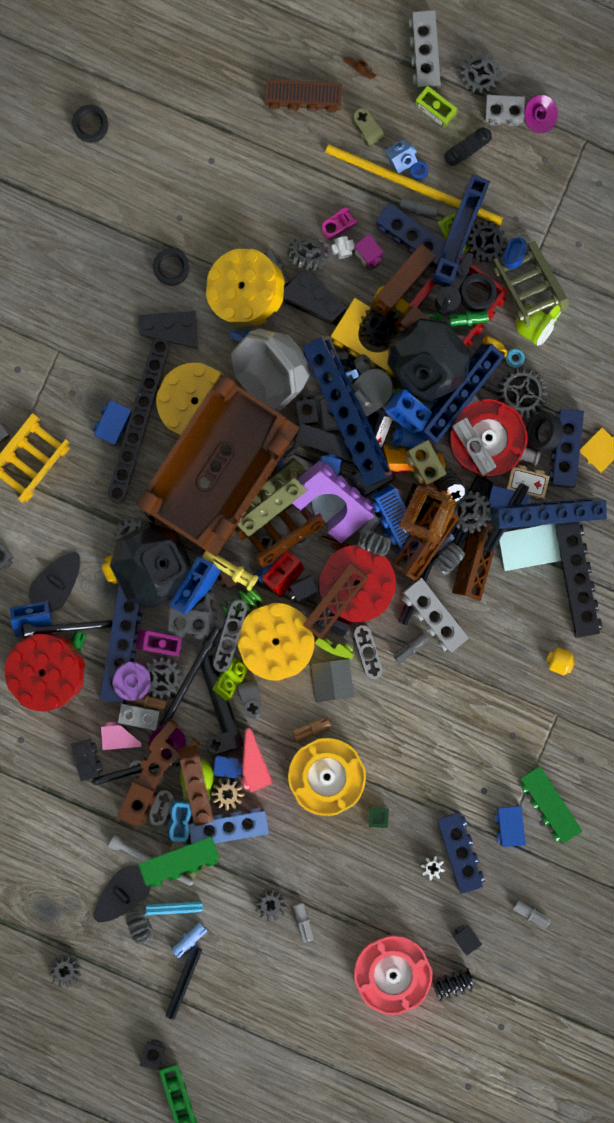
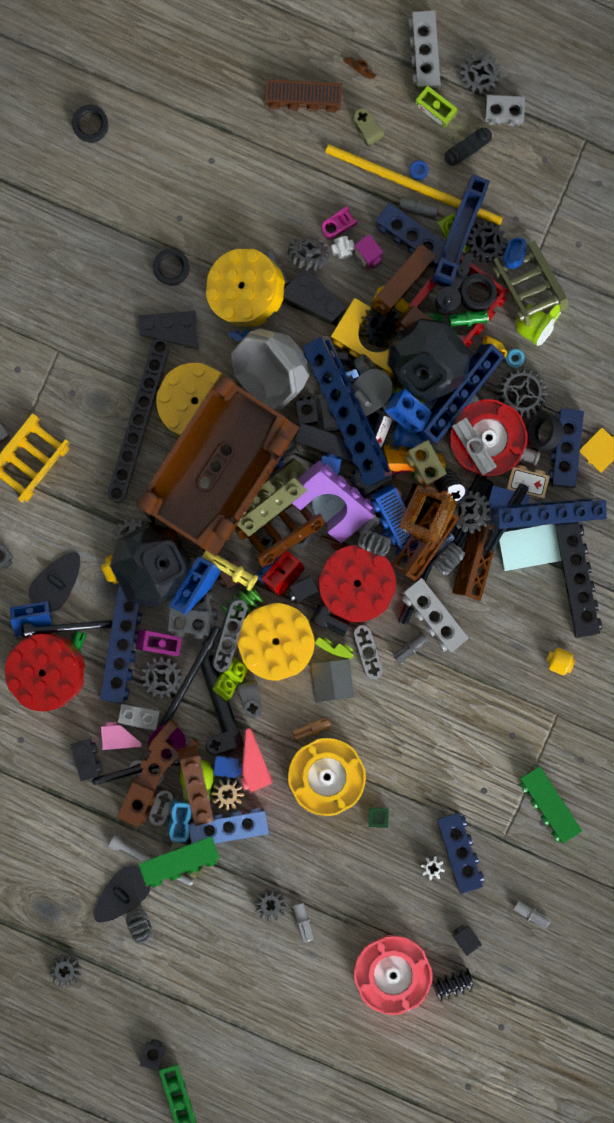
blue brick [93,400,132,446] -> none
medium lavender tile [112,662,151,701] -> none
medium nougat axle [127,694,166,711] -> none
medium azure axle [145,901,203,915] -> none
black axle [165,946,202,1020] -> none
light blue pin [171,923,207,958] -> none
reddish brown fence [303,564,368,639] -> none
medium blue brick [384,139,418,173] -> none
blue brick [494,806,526,847] -> none
magenta dish [524,95,558,133] -> none

